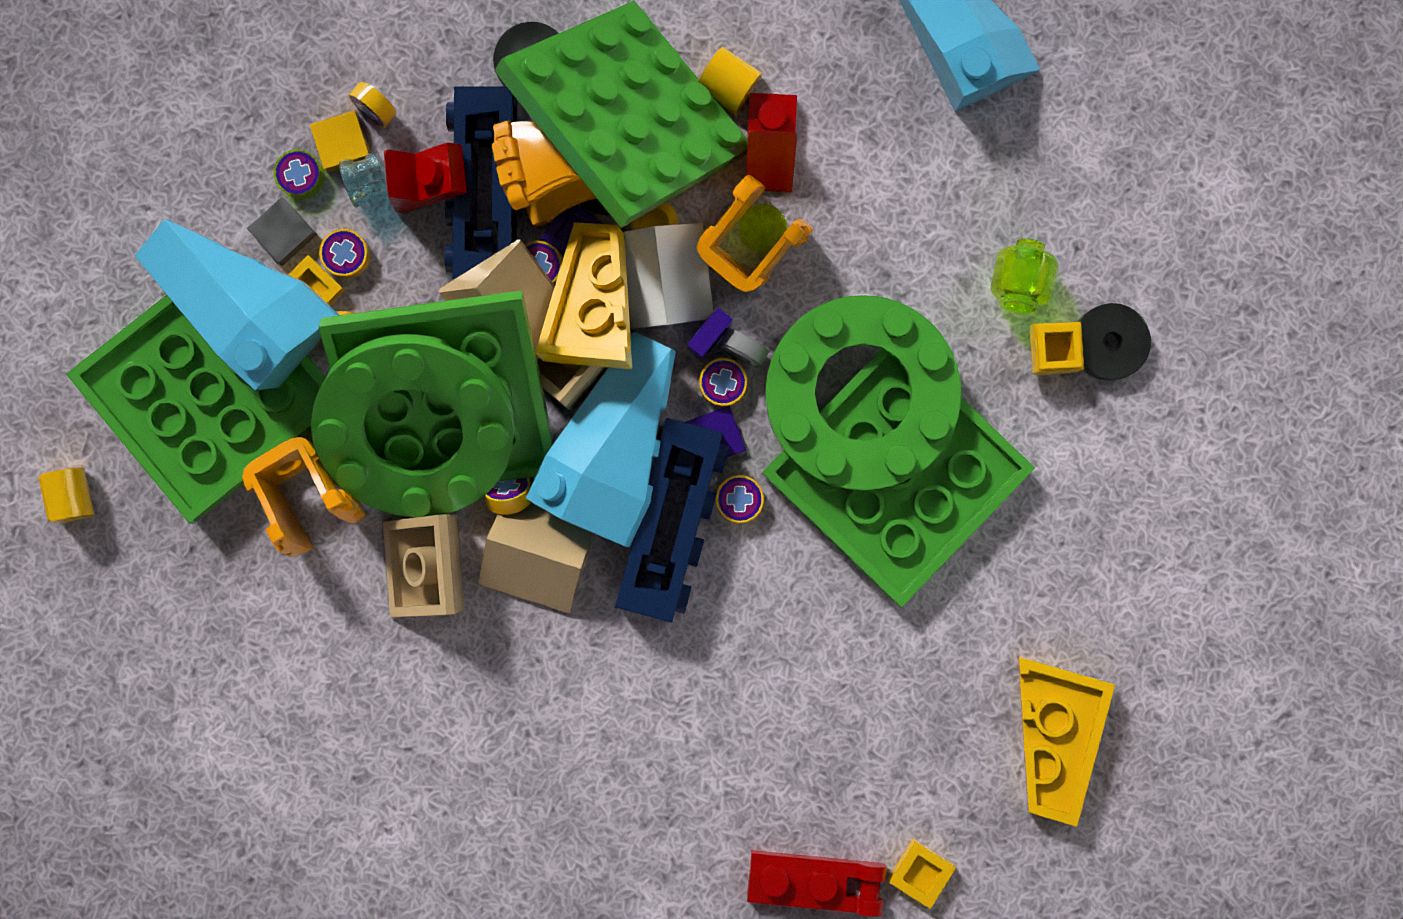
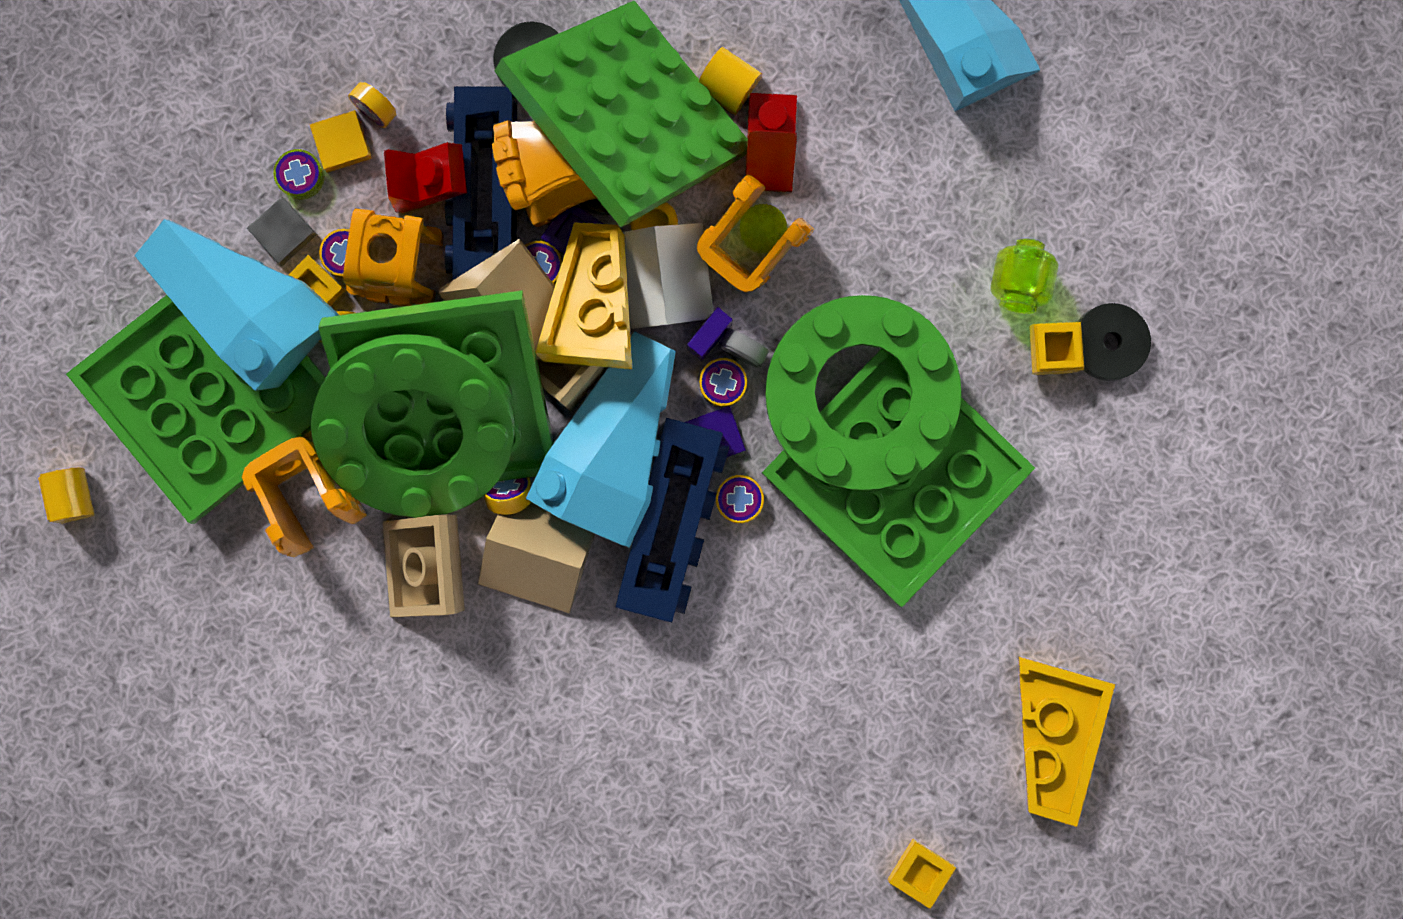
clear light blue wheel [339,150,388,208] -> none
red plate [747,850,887,917] -> none
none -> light orange piece [343,208,444,306]

